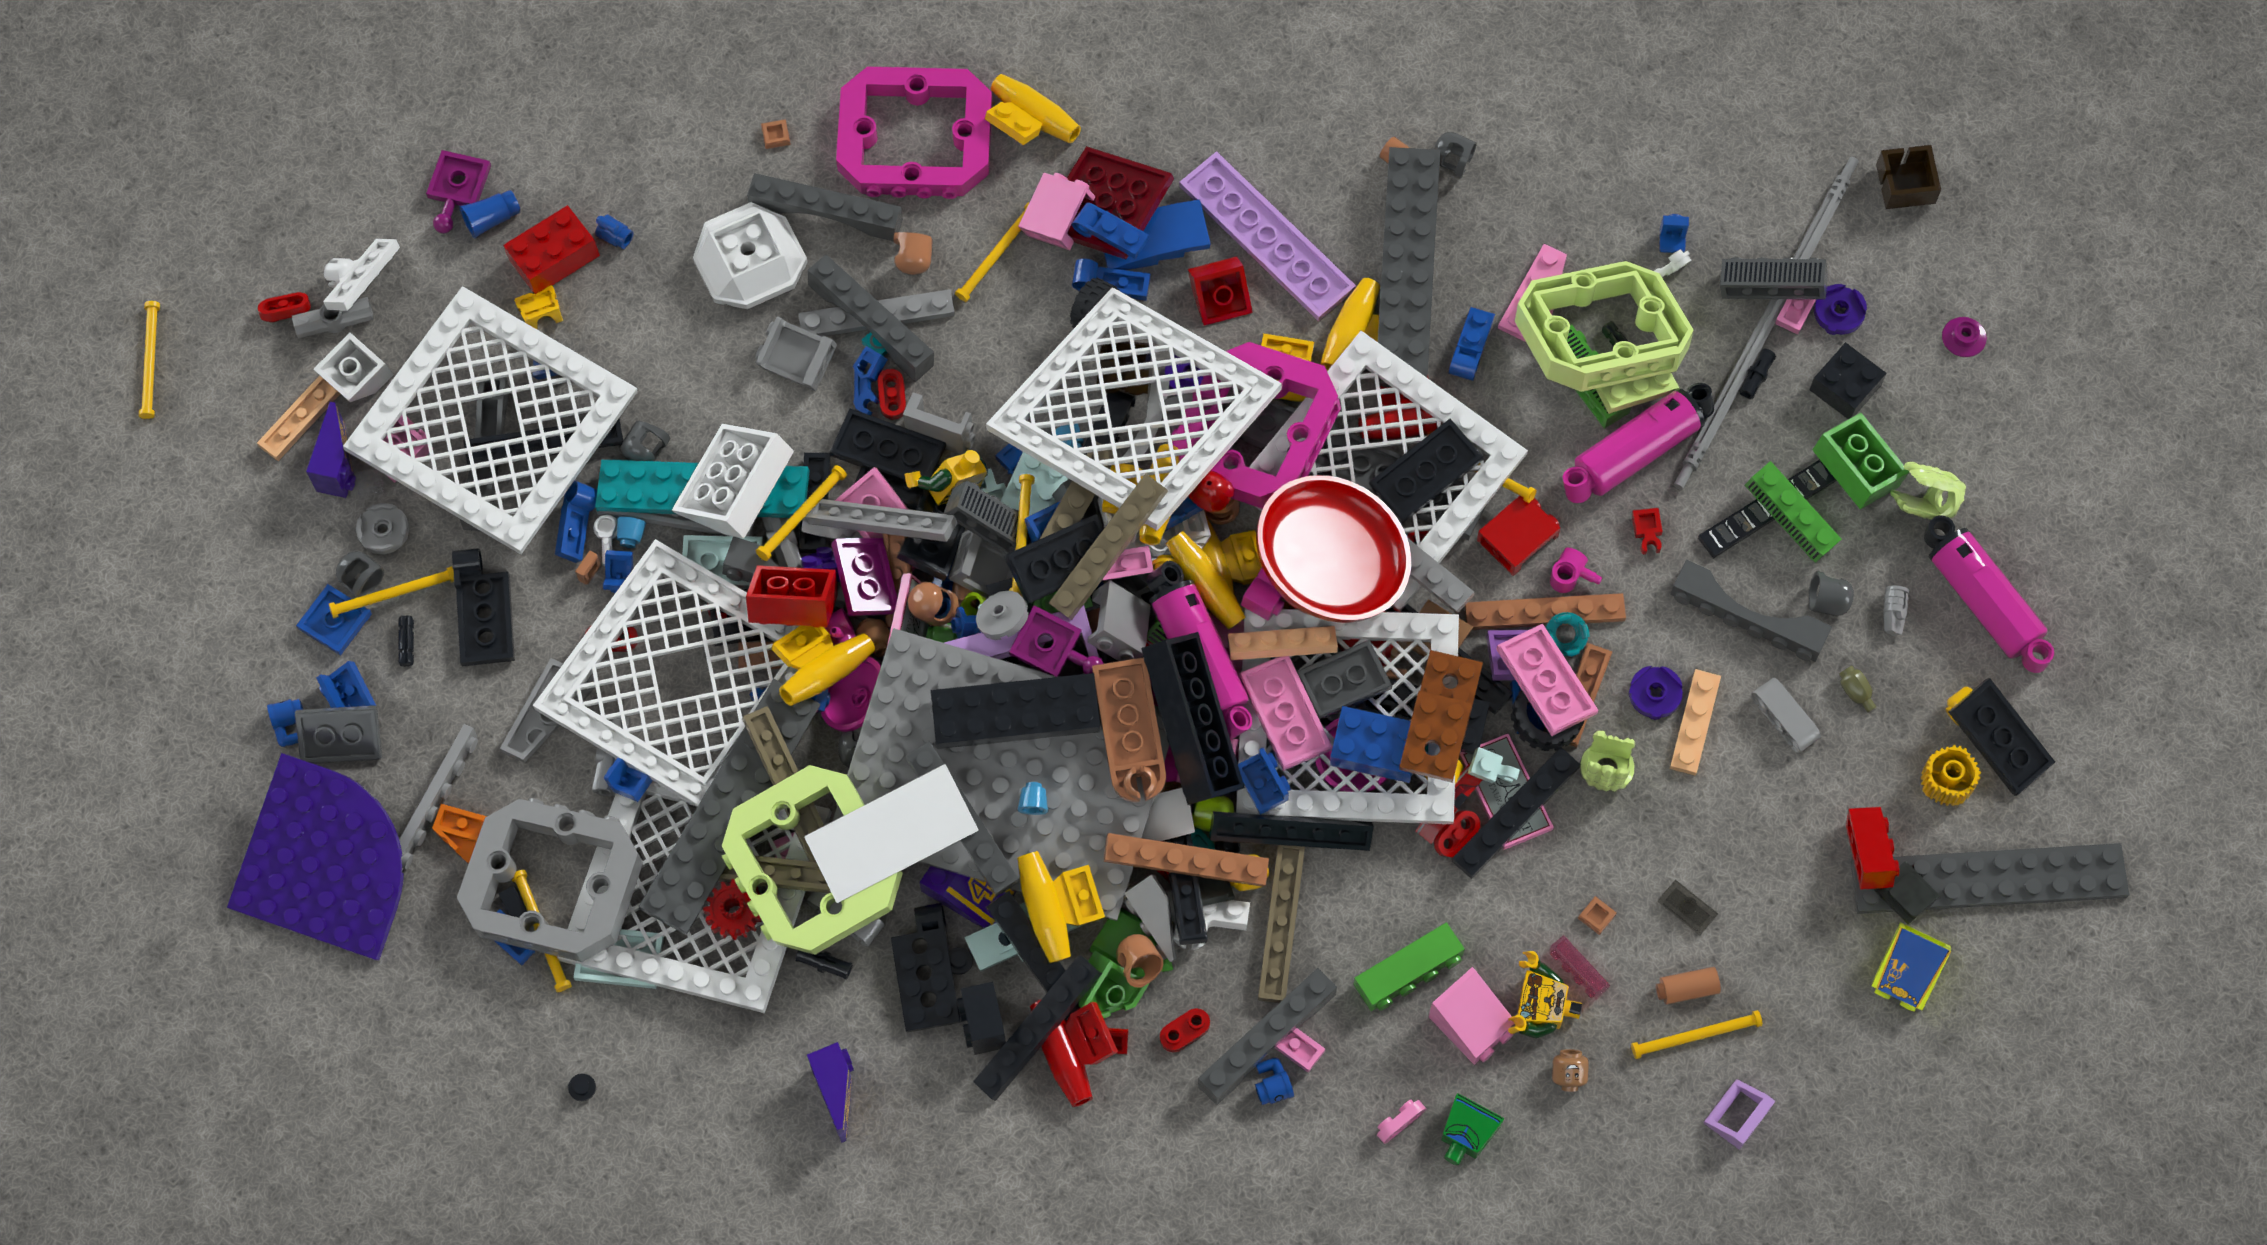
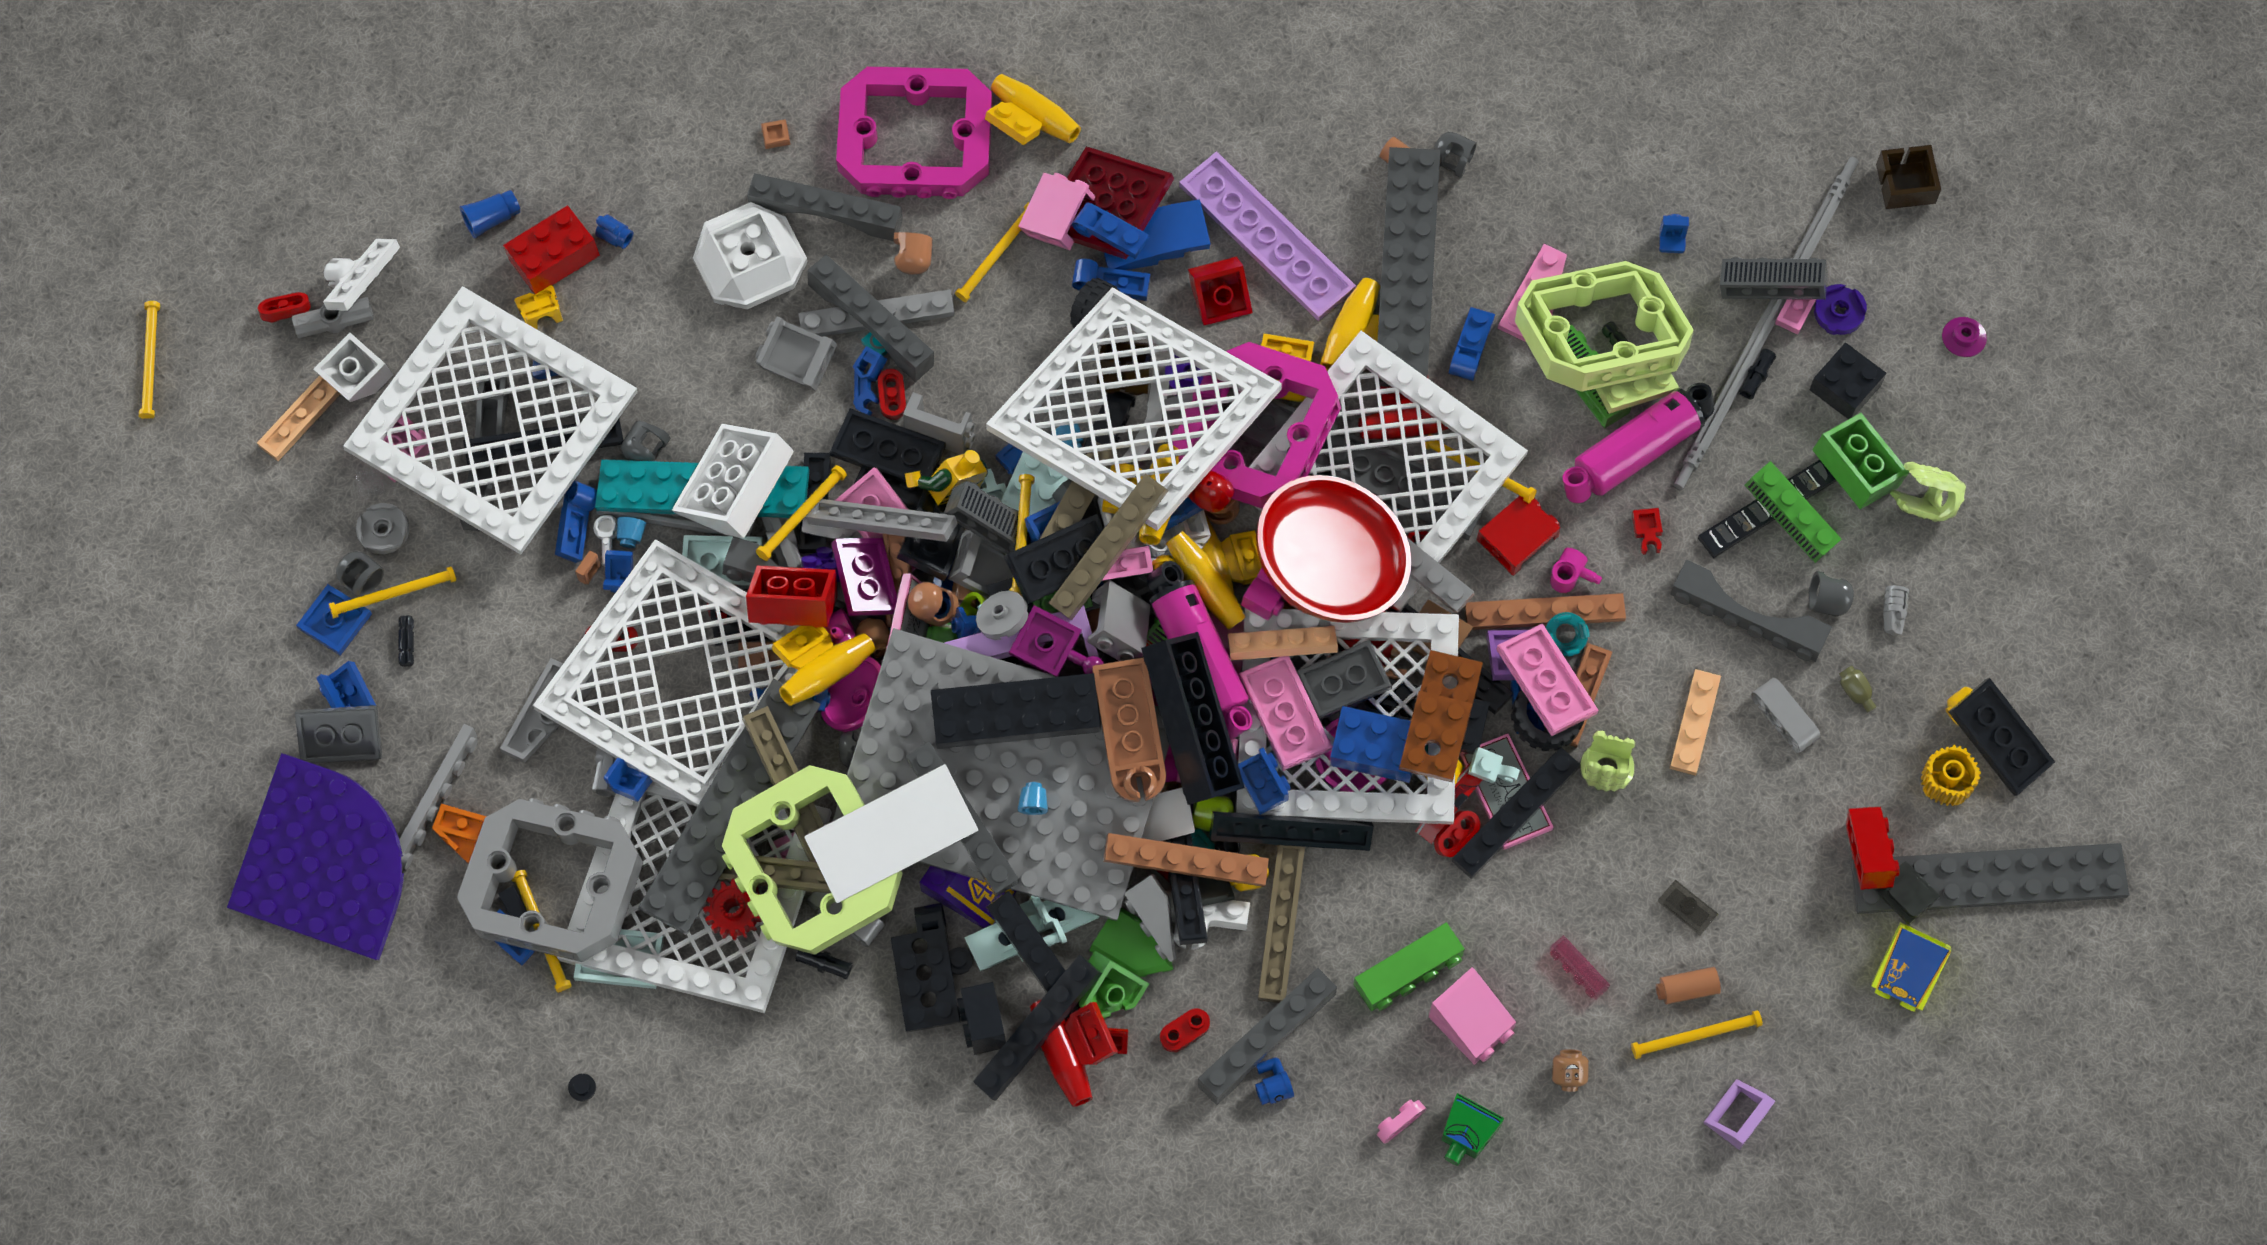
blue piece [267,699,303,747] -> none
dark purple slope [306,402,356,498] -> none
magenta plate [426,150,491,234] -> none
black hinge [452,548,515,667] -> none
dark purple slope [807,1042,854,1143] -> none
yellow plate [1017,851,1105,963] -> none
nougat helmet [1116,934,1164,988] -> none
bright pink plate [1274,1028,1325,1073] -> none
black tile [1369,419,1484,524] -> none
torso [1508,951,1582,1039] -> none
nougat tile [1578,896,1617,935] -> none
dark purple plate [1628,666,1683,720] -> none
white plate [1654,249,1692,277] -> none
dark pink piece [1924,515,2054,673] -> none

